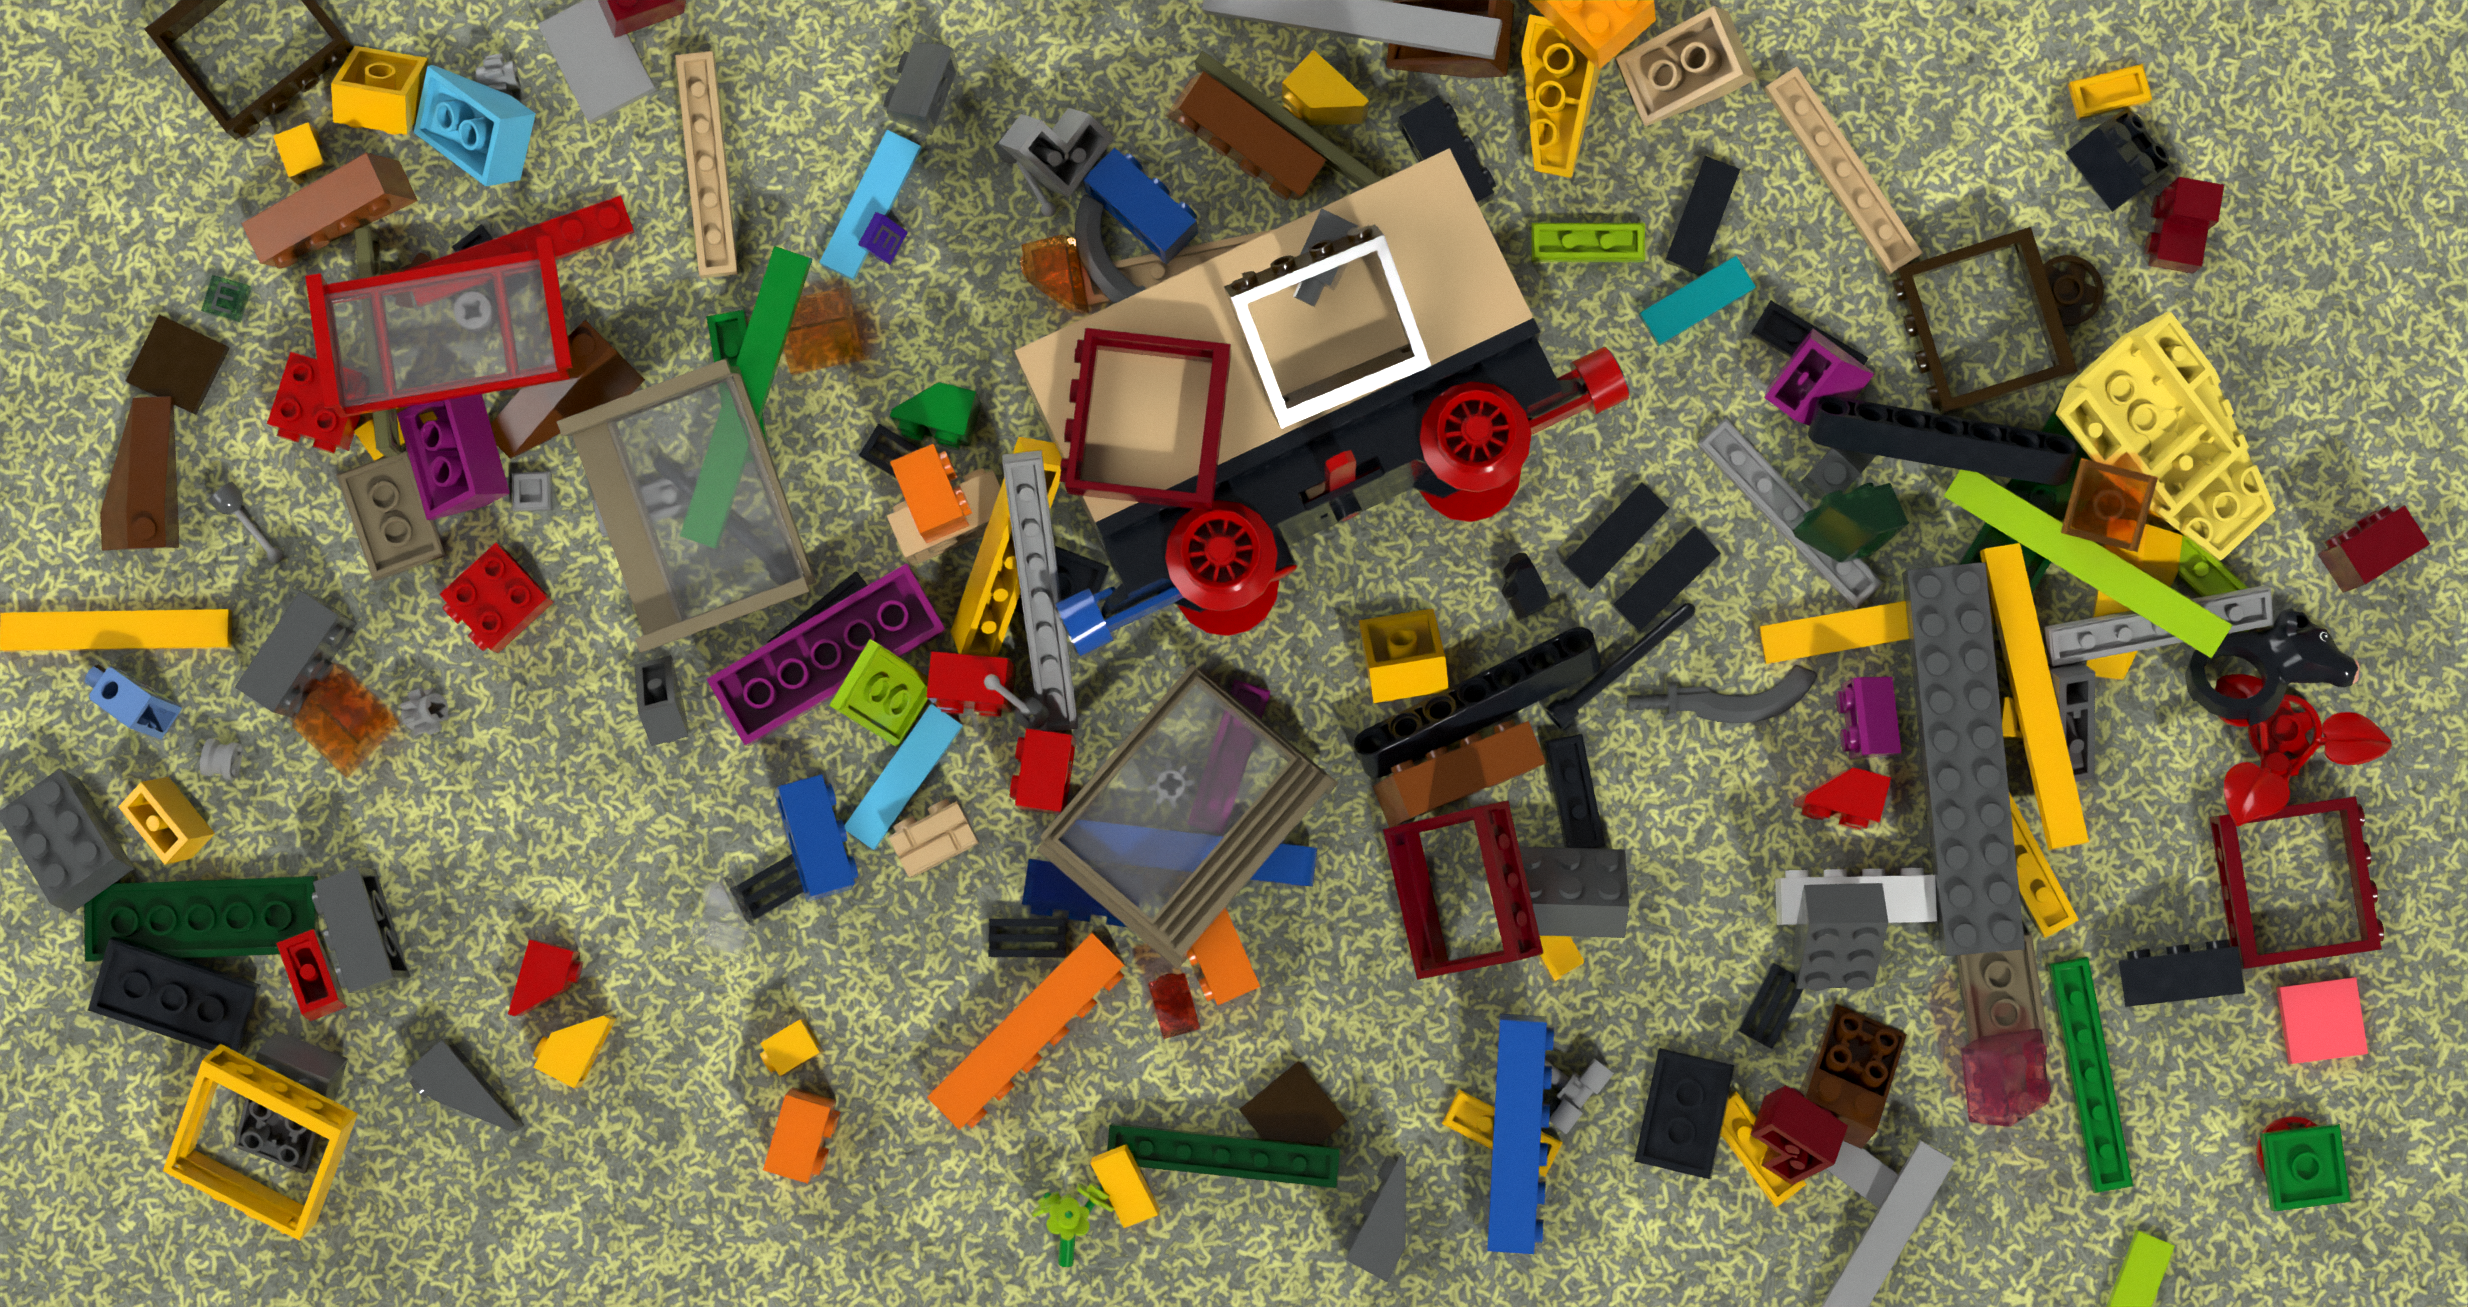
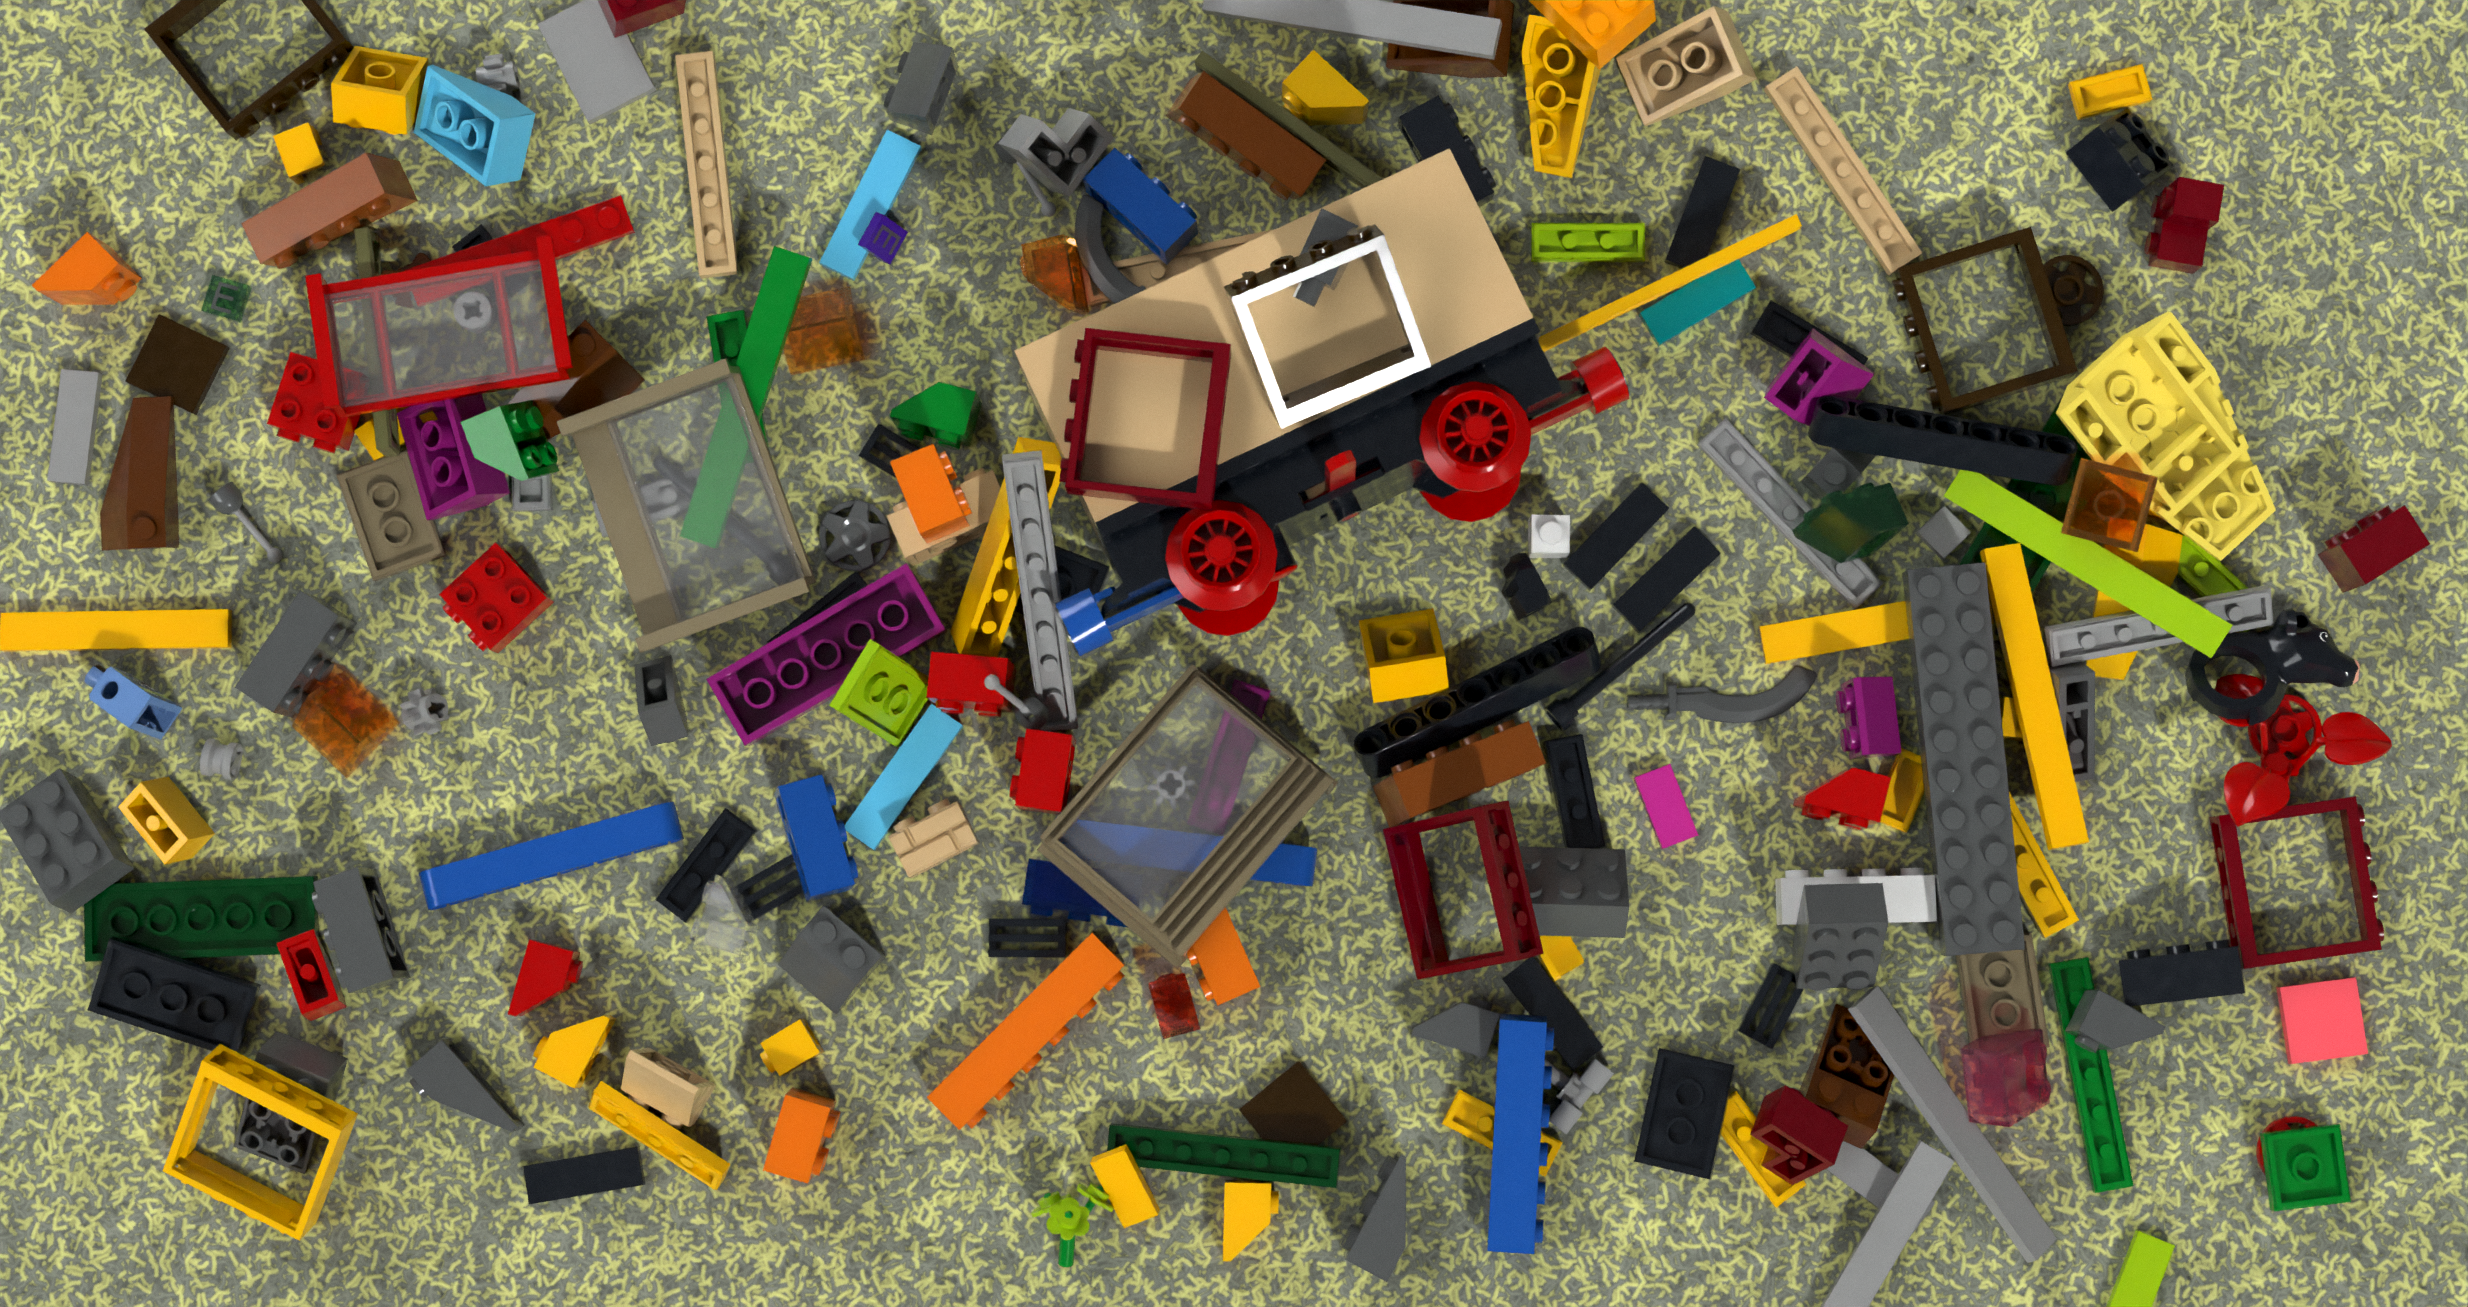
none -> orange slope [32,232,142,305]
none -> light grey tile [47,369,103,486]
none -> blue beam [419,802,684,911]
none -> green slope [461,400,559,481]
none -> black tile [523,1146,645,1204]
none -> yellow tile [588,1081,731,1190]
none -> tan slope [621,1048,716,1129]
none -> black tile [655,808,757,923]
none -> dark grey slope [778,905,886,1014]
none -> dark grey wheel [819,500,891,571]
none -> yellow slope [1223,1181,1279,1261]
none -> dark grey slope [1410,997,1499,1058]
none -> black tile [1502,957,1604,1071]
none -> white brick [1528,514,1570,558]
none -> yellow tile [1538,214,1802,352]
none -> dark pink tile [1633,764,1698,849]
none -> light grey tile [1848,986,2057,1263]
none -> yellow tile [1880,748,1924,833]
none -> light grey tile [1915,506,1971,560]
none -> dark grey slope [2065,990,2165,1053]

